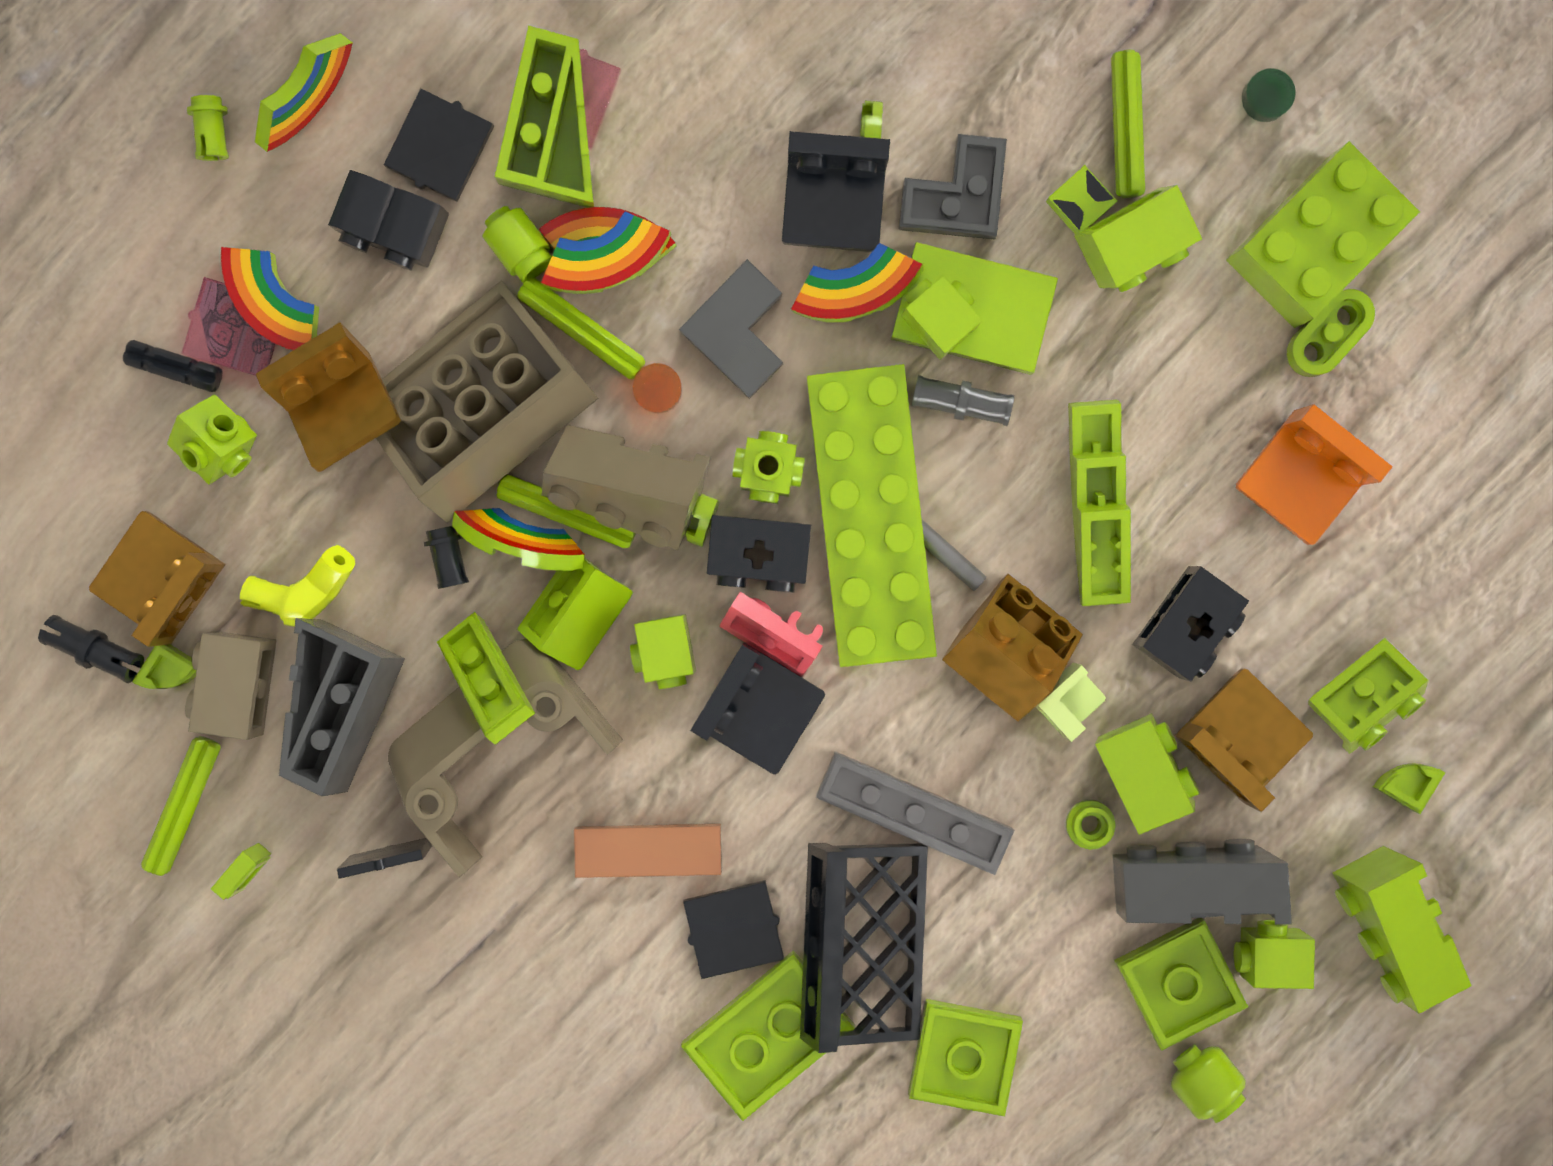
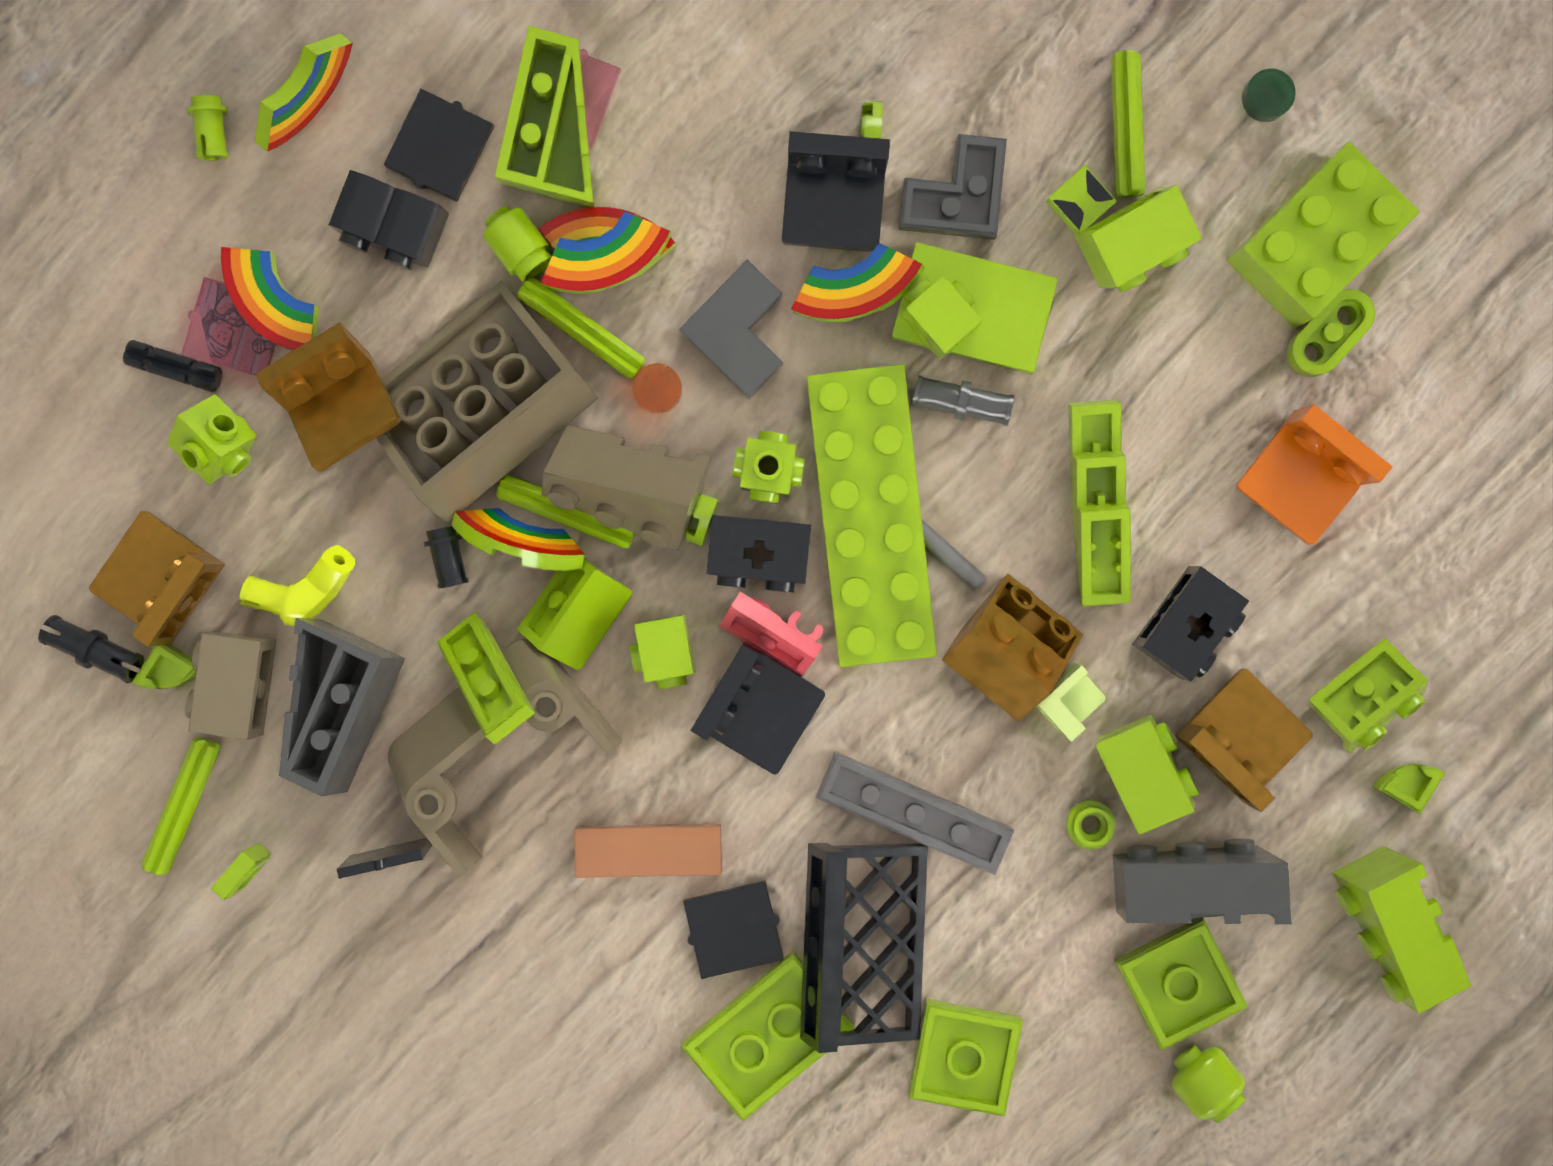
lime brick [1233,920,1315,989] -> none

